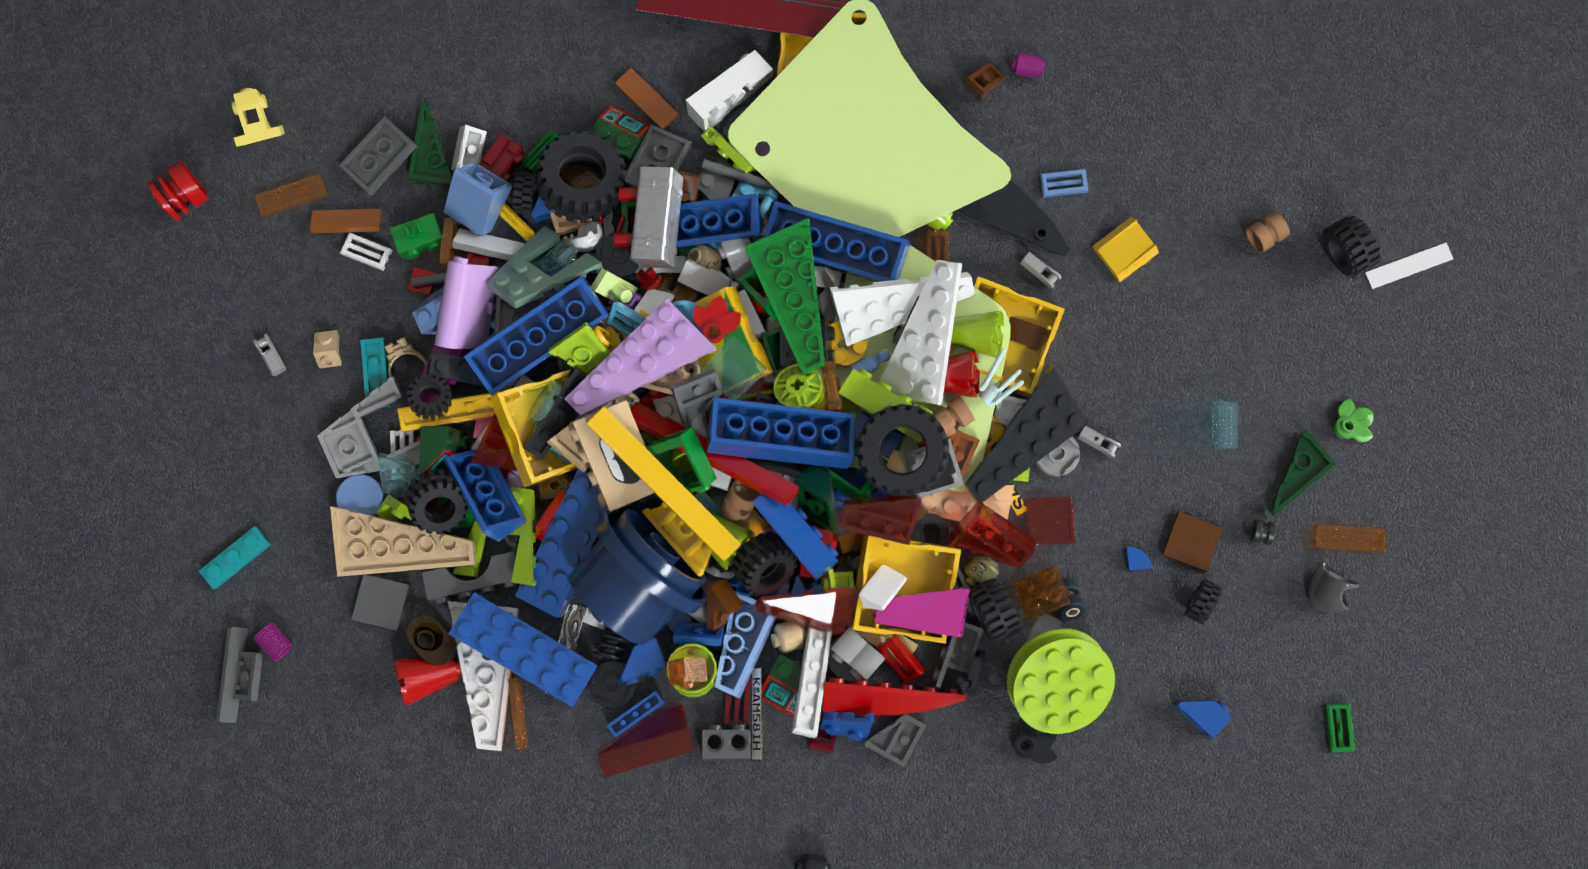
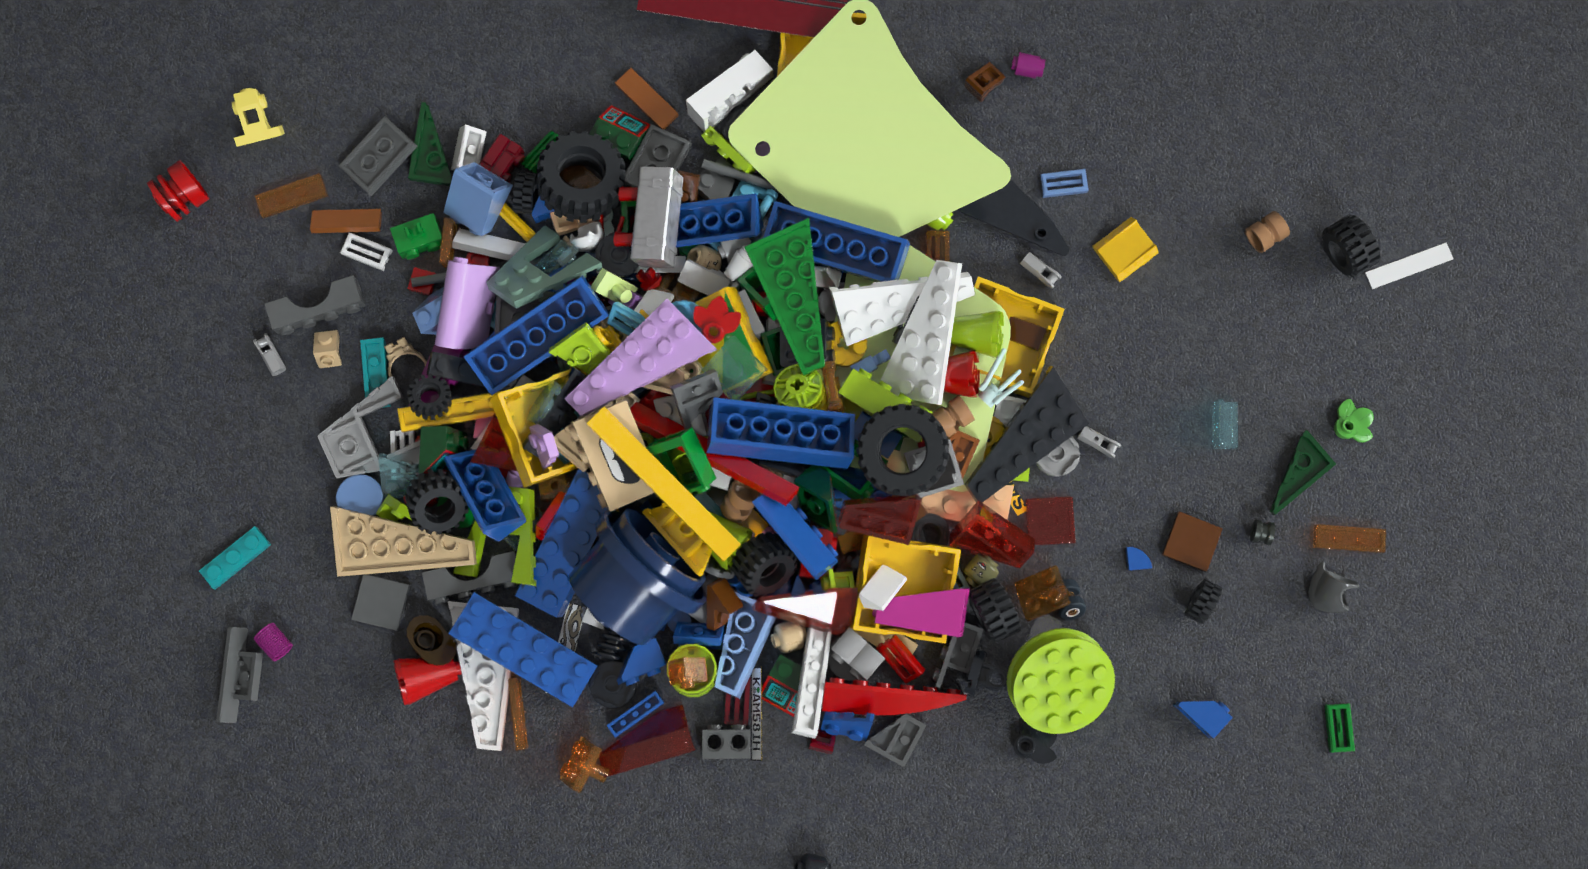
none -> dark grey arch [265,275,366,335]
none -> lavender wing [529,424,559,470]
none -> clear orange plate [559,736,609,793]
none -> white cone [724,246,752,281]

